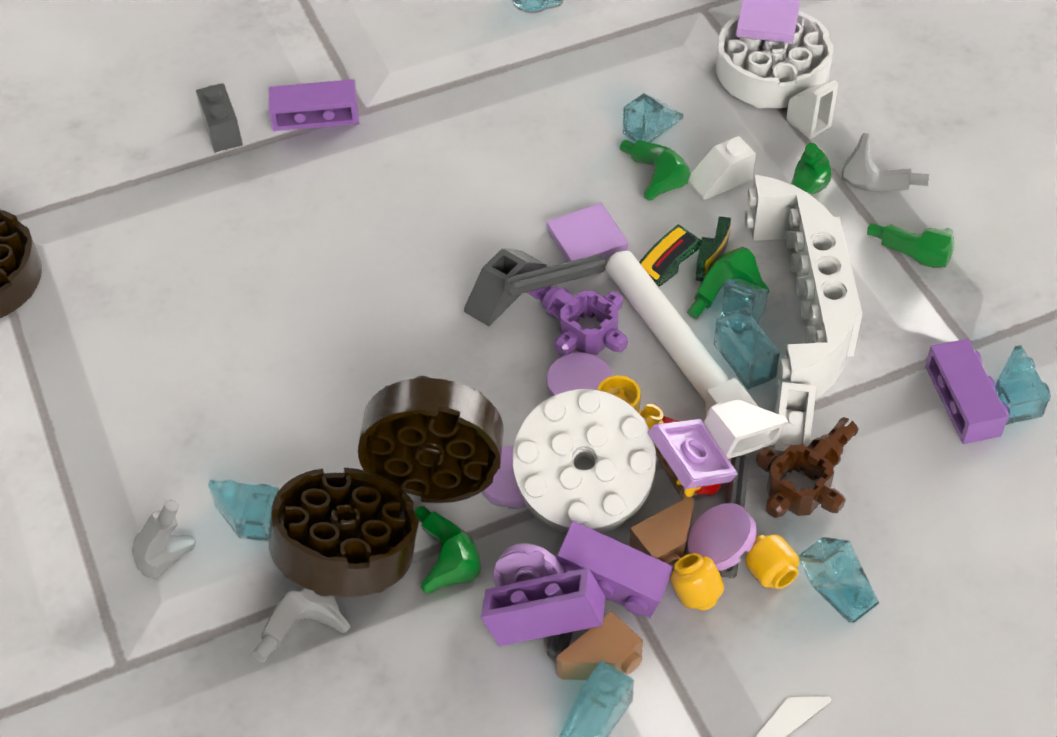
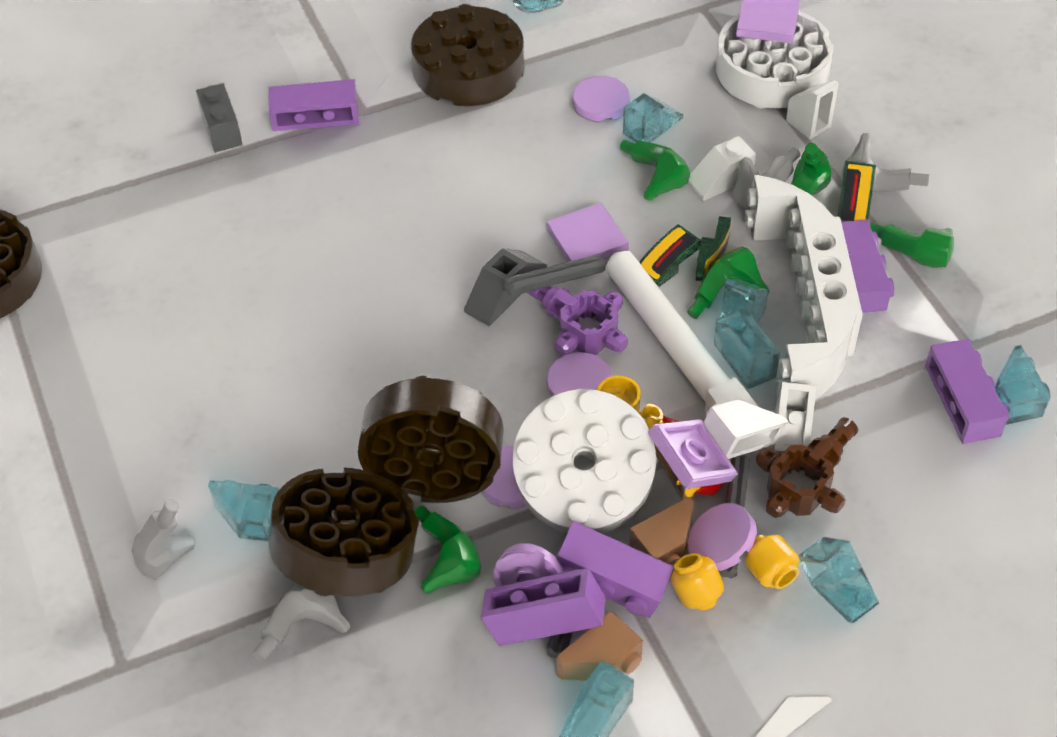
none -> dark brown brick [411,4,525,106]
none -> lavender tile [573,76,630,122]
none -> light grey animal [733,147,801,209]
none -> slope [837,161,876,222]
none -> medium lavender brick [841,219,894,313]

